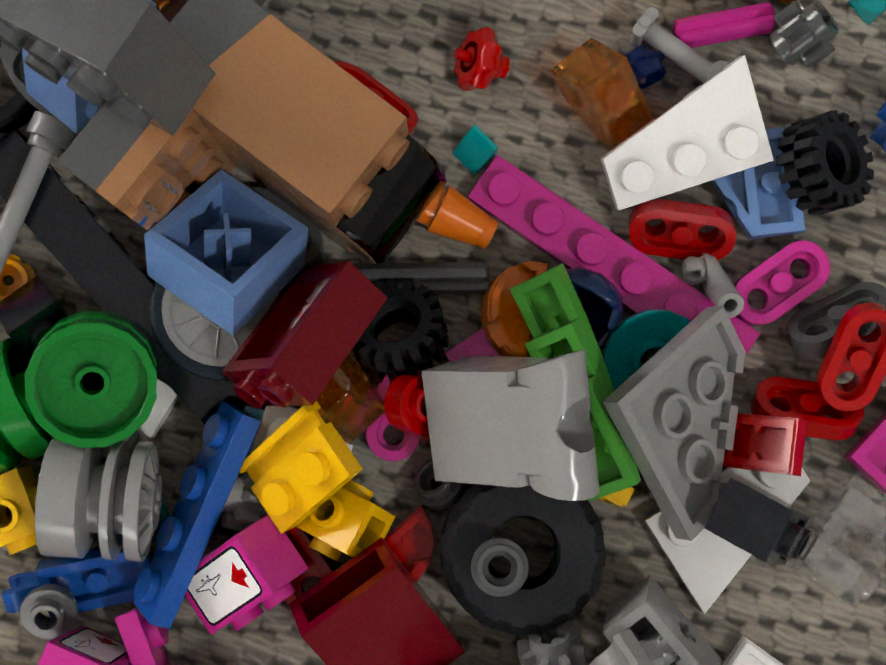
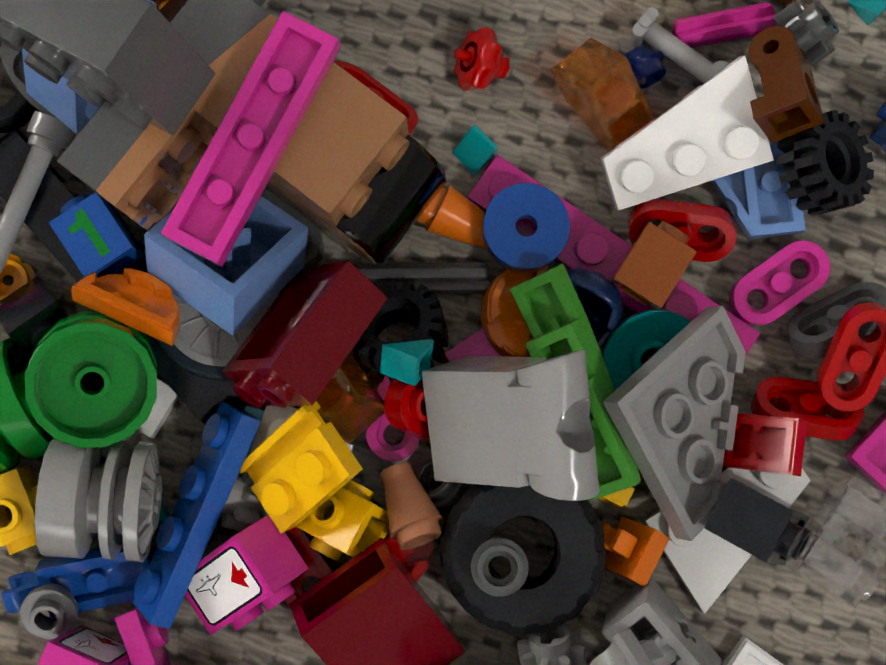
light grey arm [682,253,744,318] -> none
none -> blue brick [49,192,146,278]
none -> orange plate [71,268,180,346]
none -> dark pink plate [160,11,341,267]
none -> teal piece [380,339,434,386]
none -> nougat cone [380,462,443,550]
none -> blue piece [482,183,570,272]
none -> orange tile [601,517,670,588]
none -> dark orange brick [610,222,697,310]
none -> reddish brown leg [748,26,825,143]

